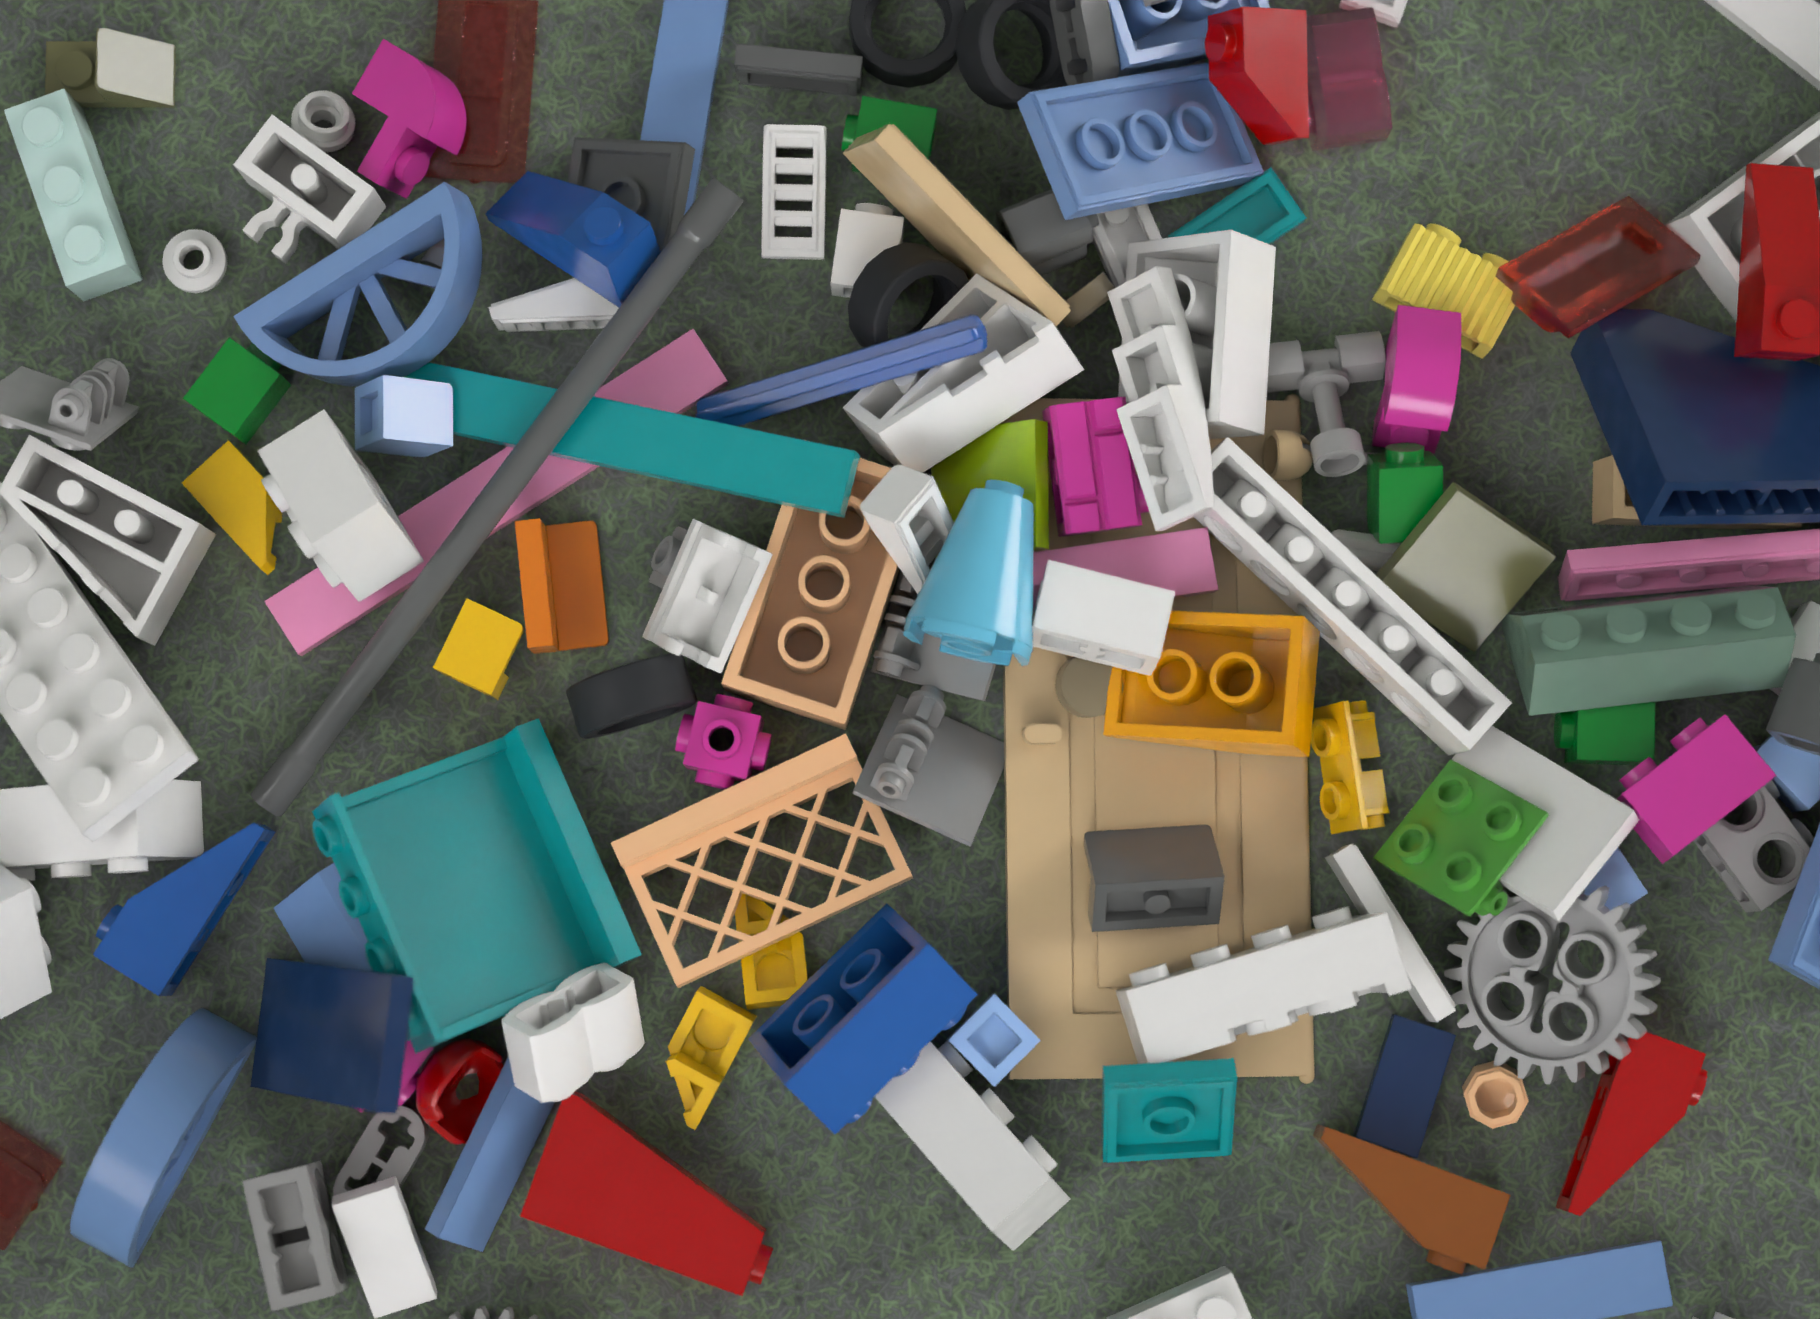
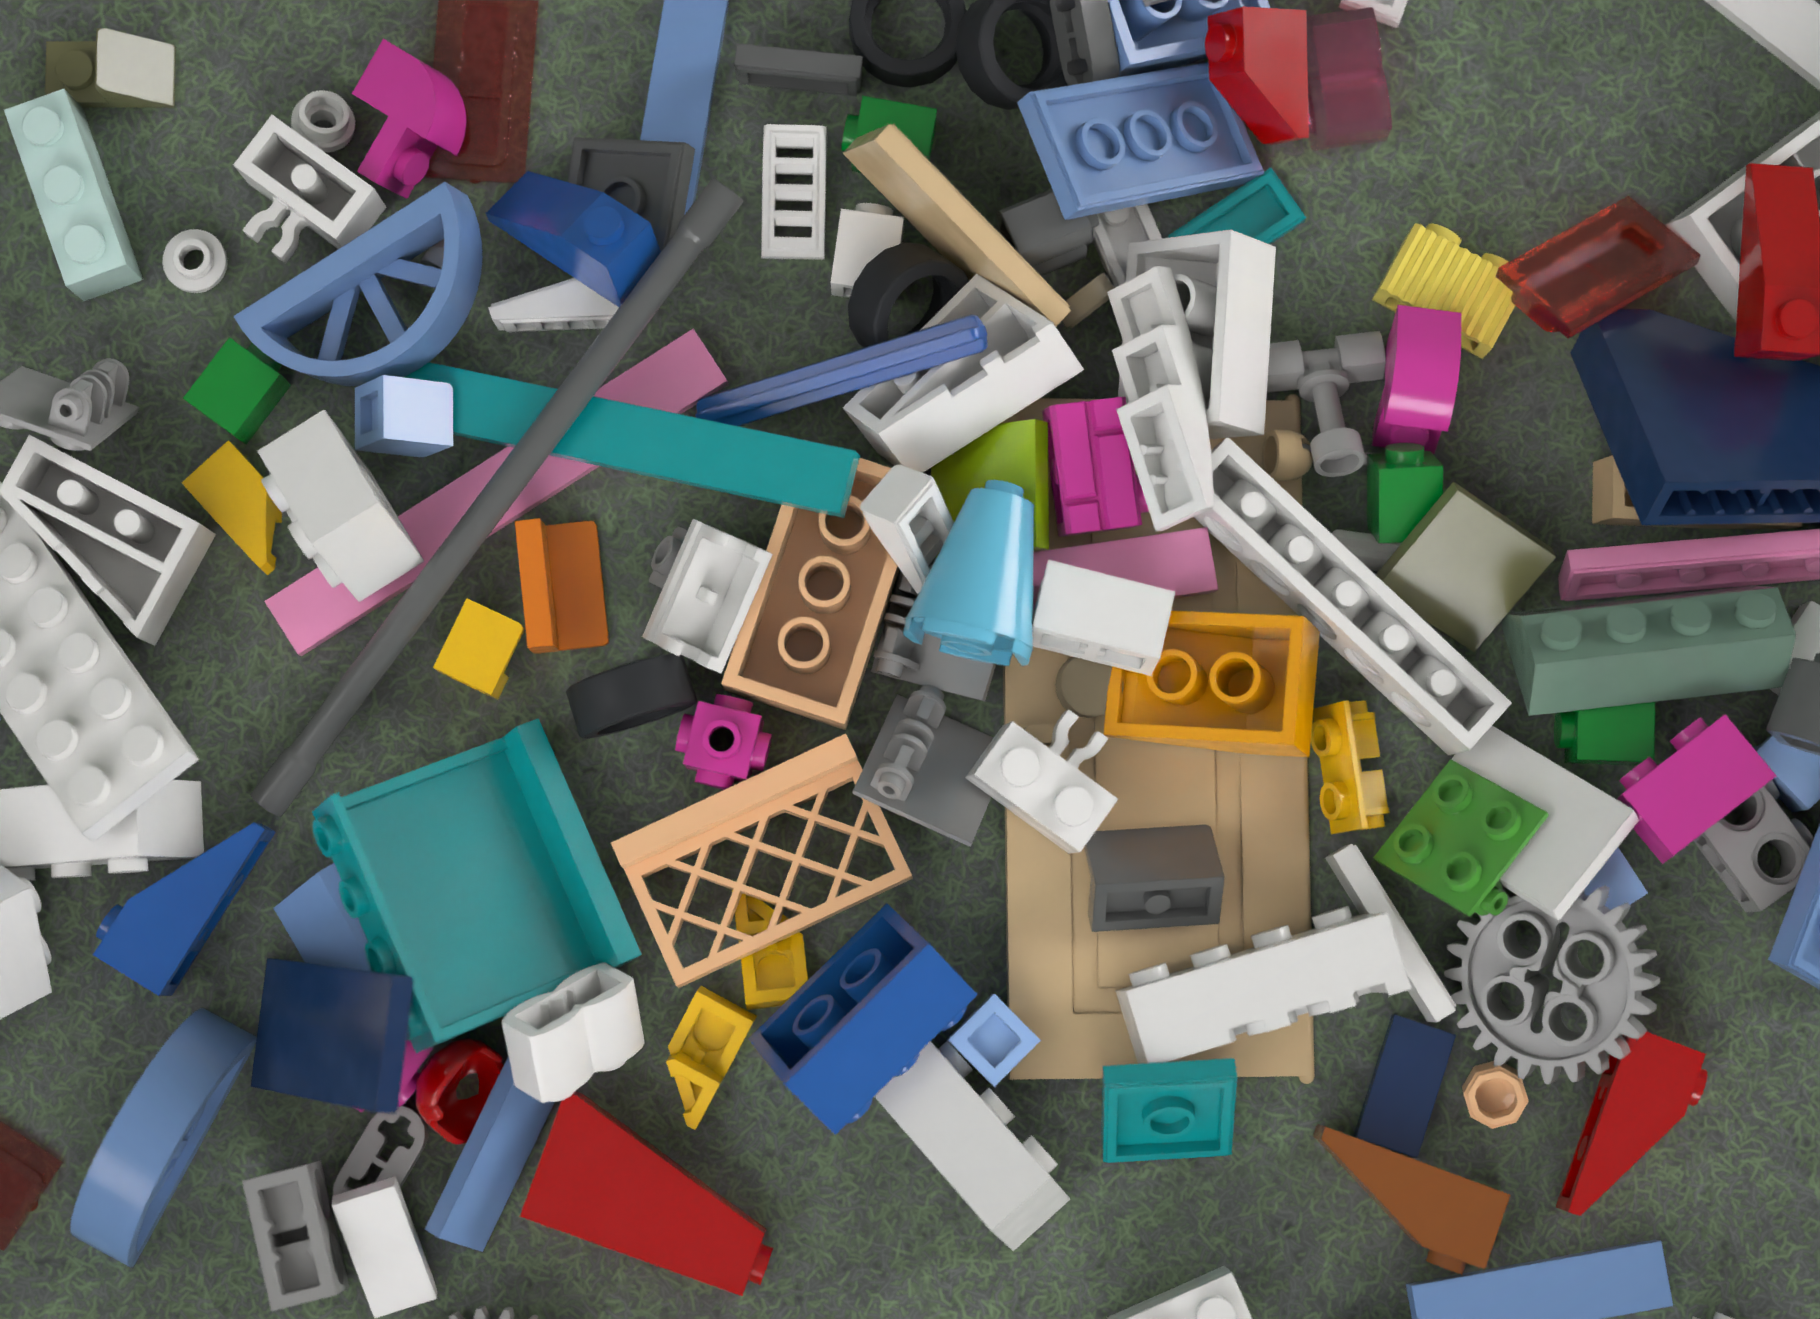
none -> white brick [965,709,1118,854]

